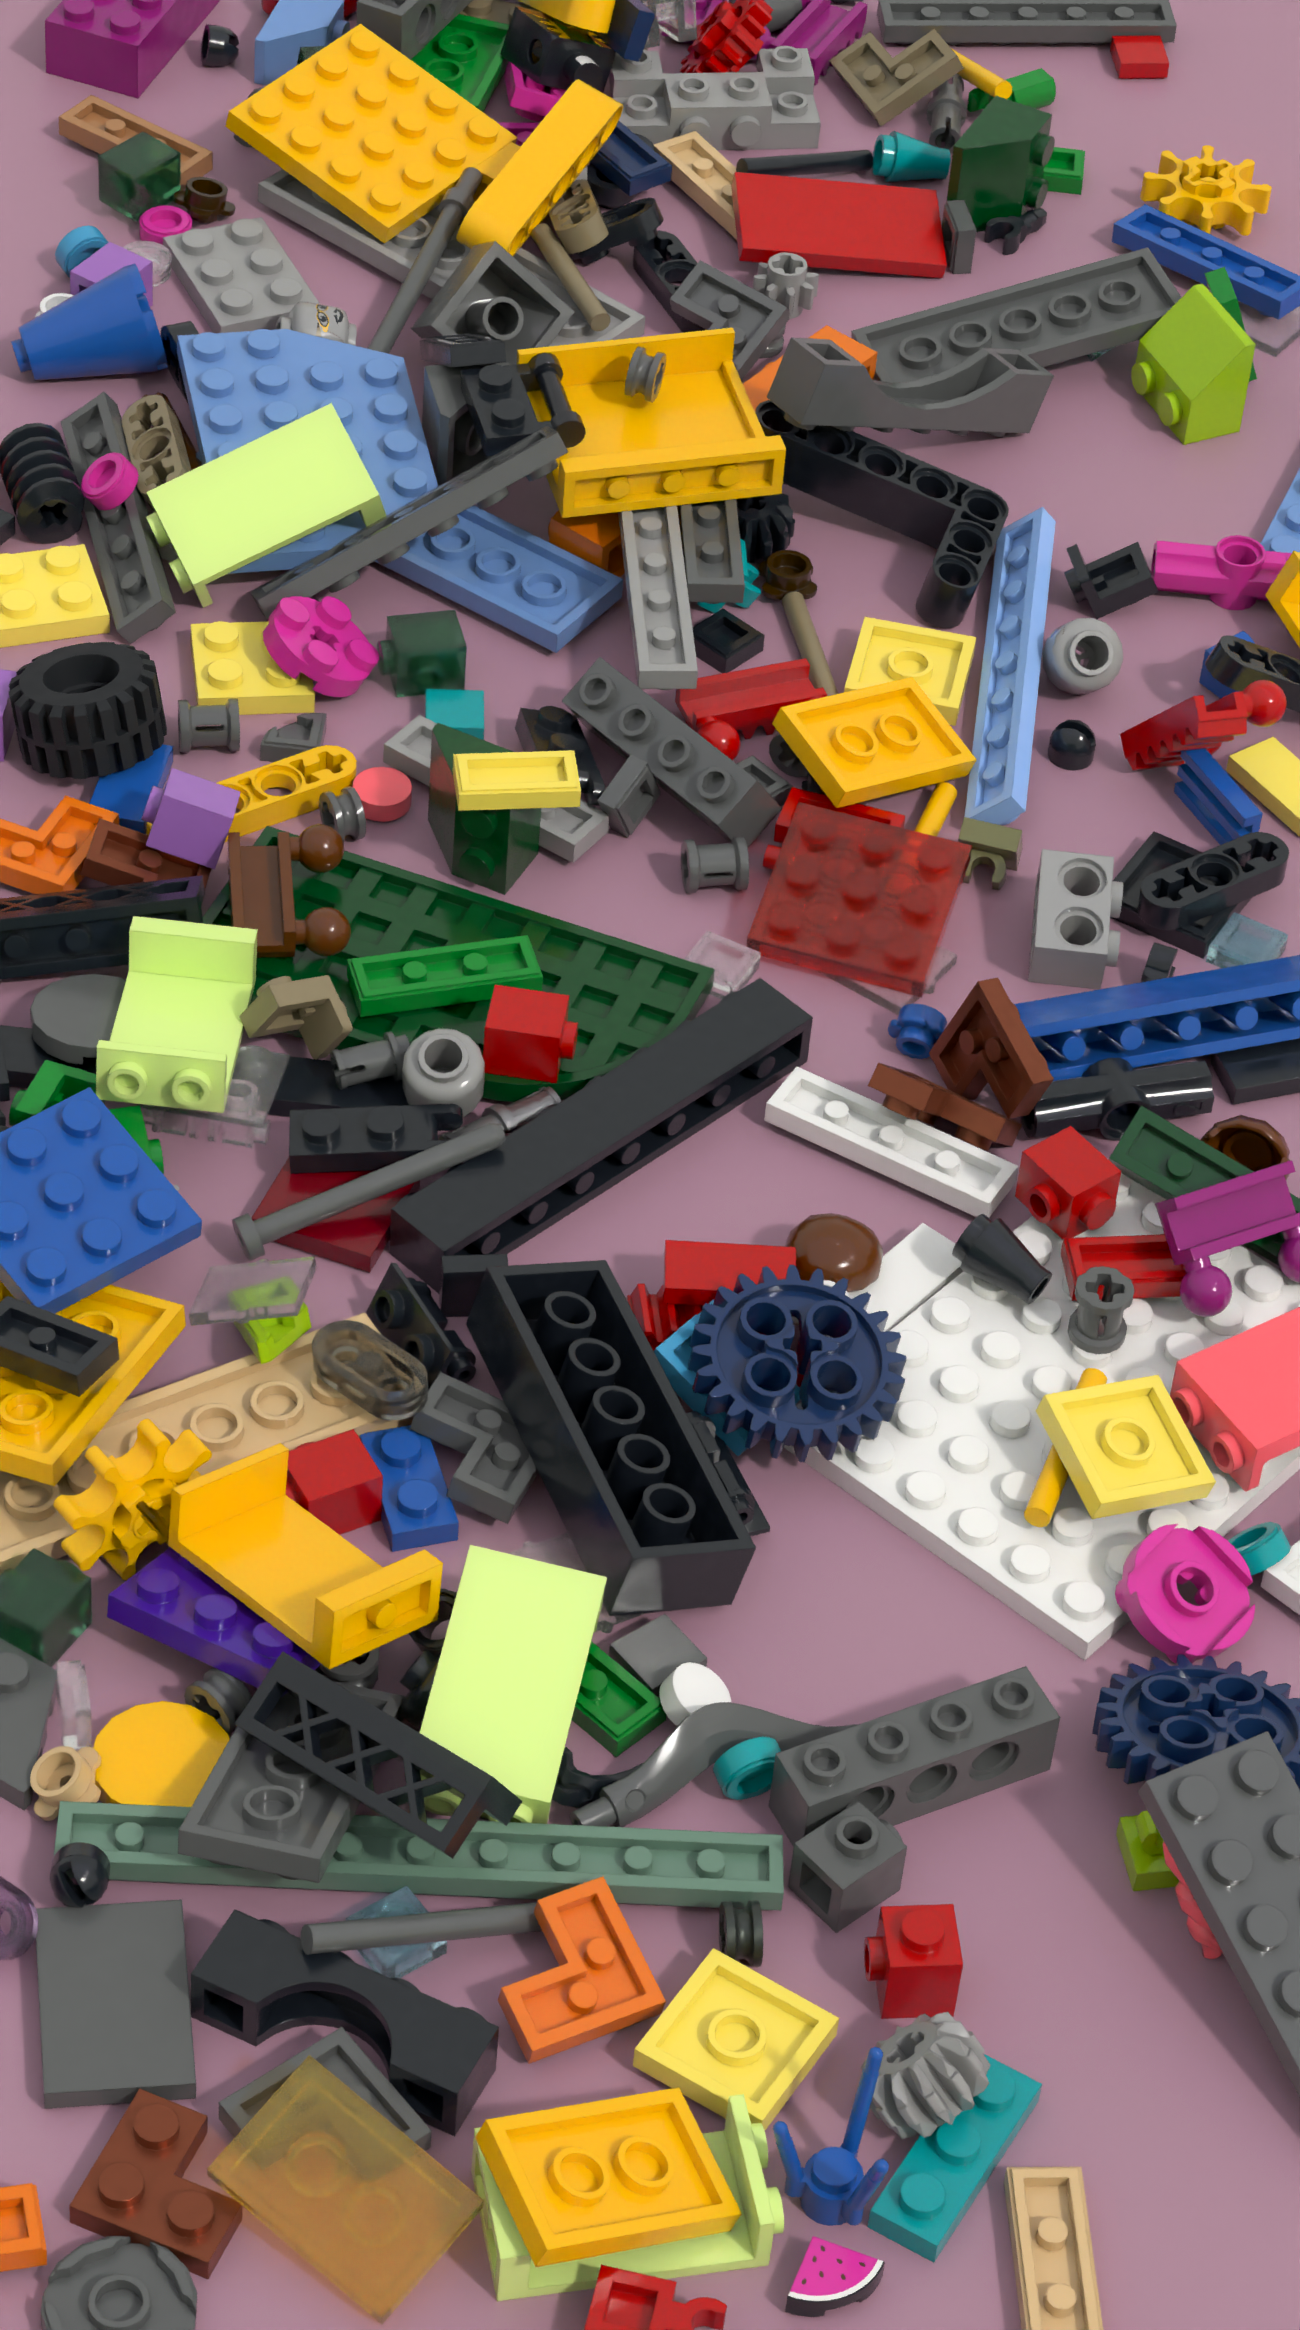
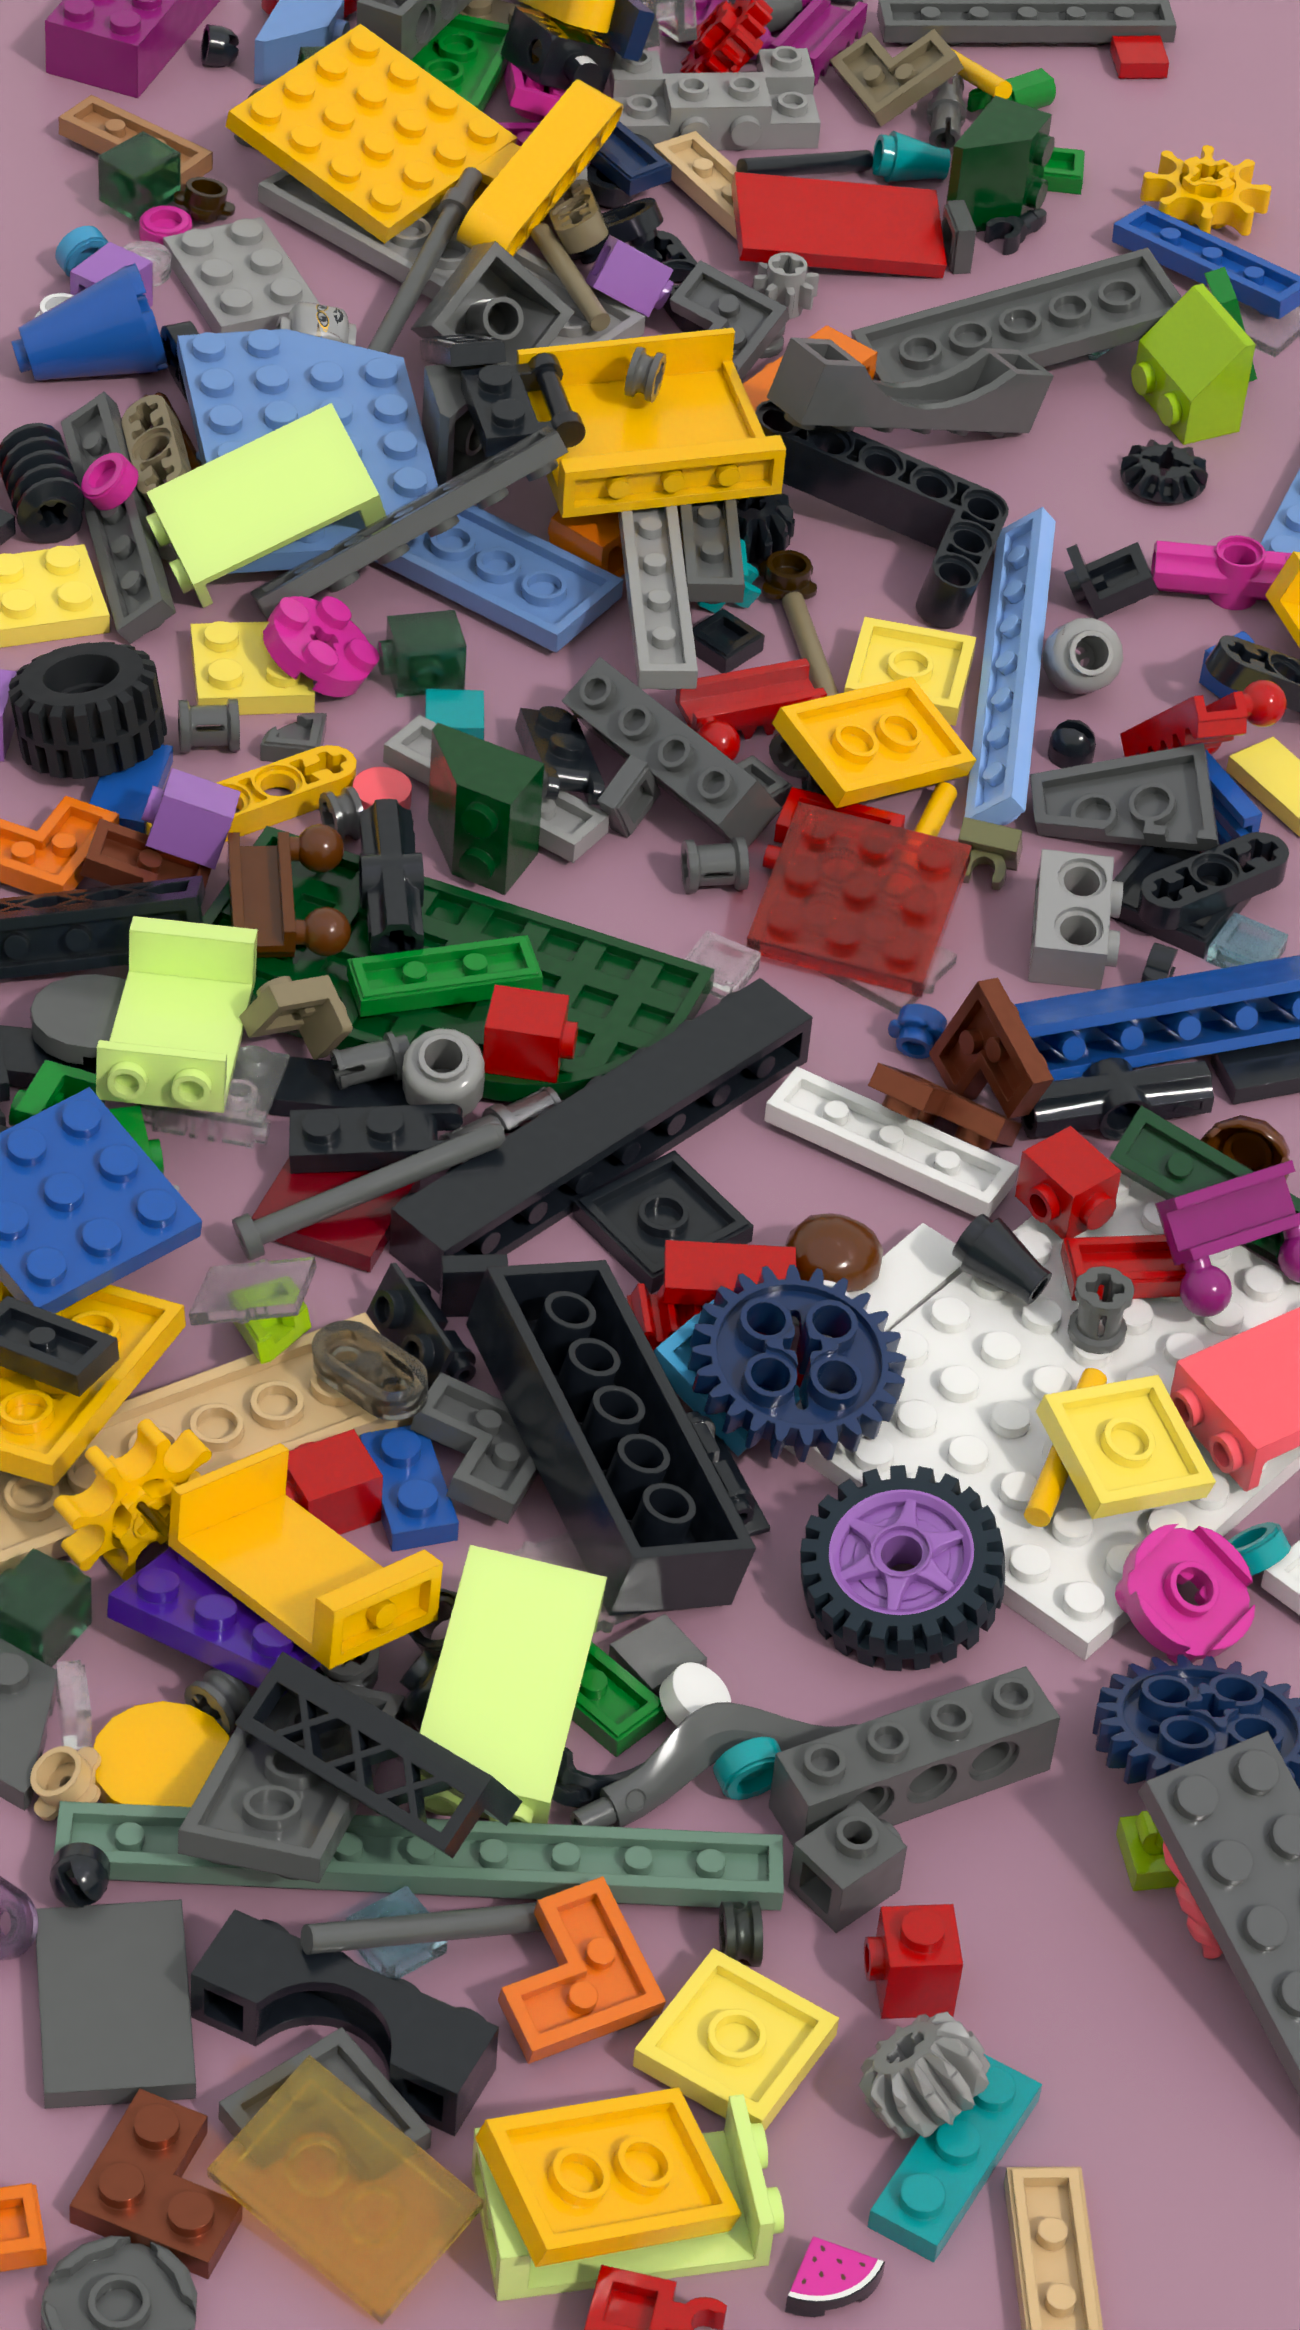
light yellow tile [452,750,581,811] -> none
blue plant [773,2047,889,2226] -> none
none -> black piece [359,799,424,955]
none -> black tile [572,1150,754,1294]
none -> medium lavender brick [586,235,674,317]
none -> wheel [800,1465,1005,1671]
none -> dark grey wing [1029,743,1219,851]
none -> black gear [1120,439,1208,503]

